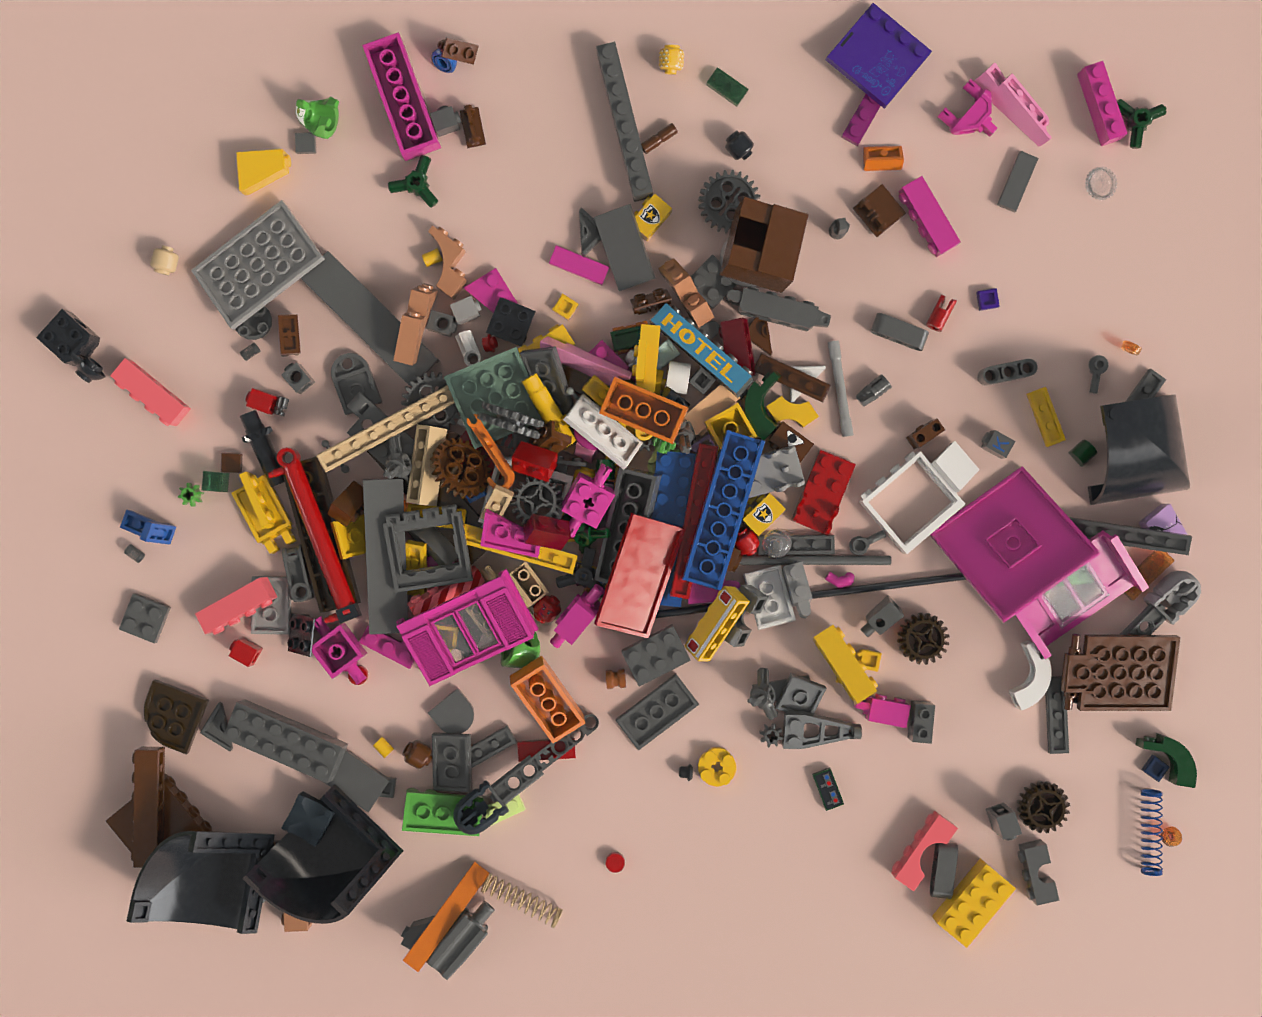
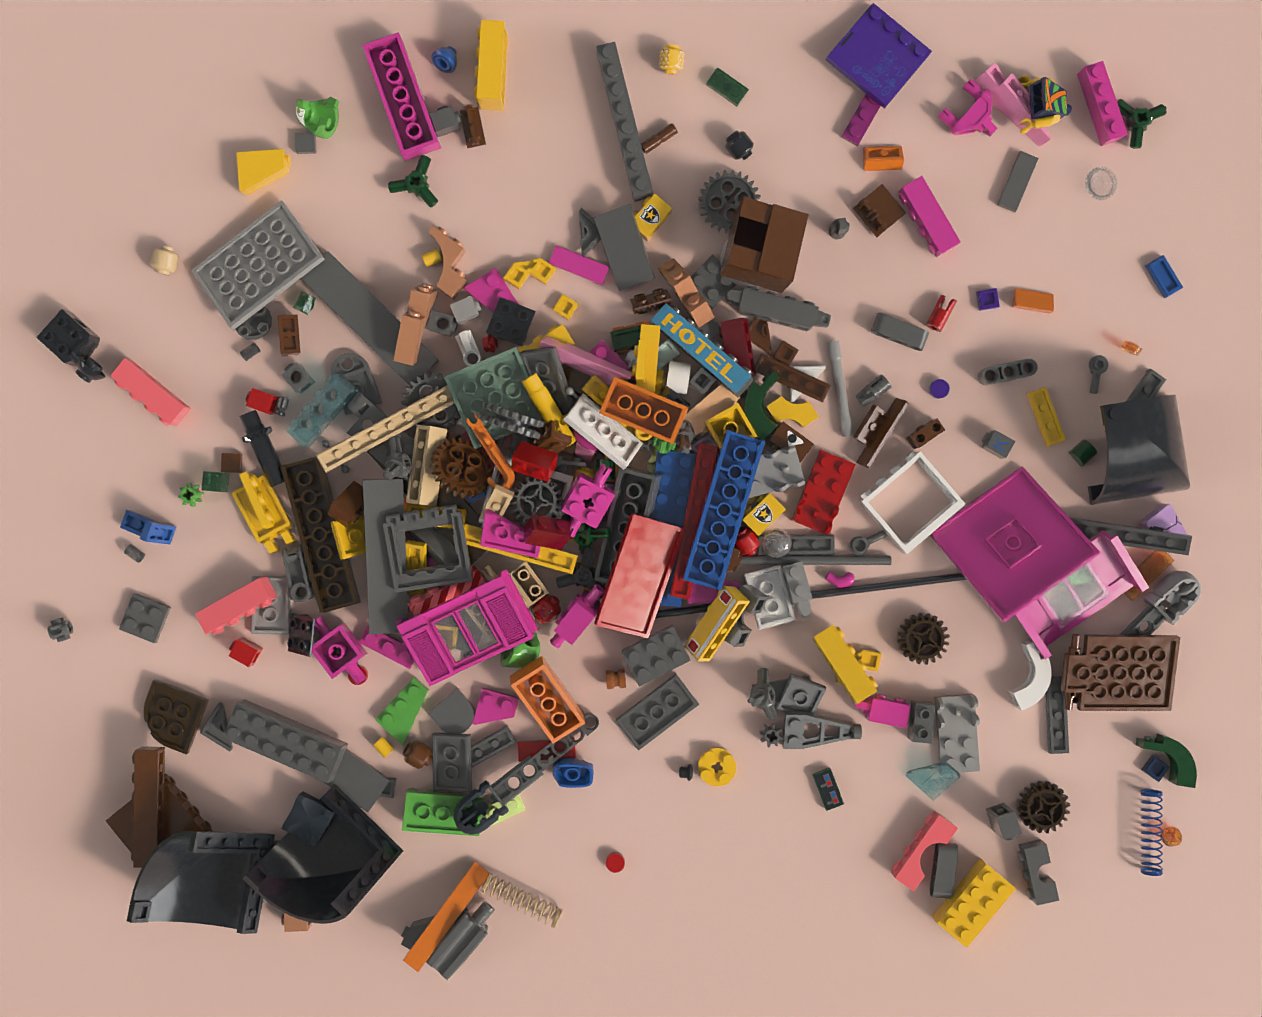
red piece [268,447,362,624] -> none
reddish brown hinge [437,37,479,65] -> none
dark grey torso [860,595,904,637] -> none
white tile [931,441,980,493] -> none
none -> dark grey gear [47,617,73,642]
none -> clear light blue brick [286,373,358,447]
none -> clear green plate [293,291,316,315]
none -> bright green wing [375,677,429,745]
none -> dark pink wing [472,688,519,725]
none -> yellow brick [474,20,508,111]
none -> yellow tile [503,258,556,290]
none -> blue piece [552,758,594,788]
none -> reddish brown tile [773,340,799,366]
none -> reddish brown bracket [853,398,909,468]
none -> clear light blue wing [906,761,961,801]
none -> dark purple tile [929,379,950,399]
none -> light grey hinge [935,694,980,774]
none -> orange slope [1012,288,1054,314]
none -> torso [1019,75,1072,134]
none -> blue tile [1145,255,1183,298]

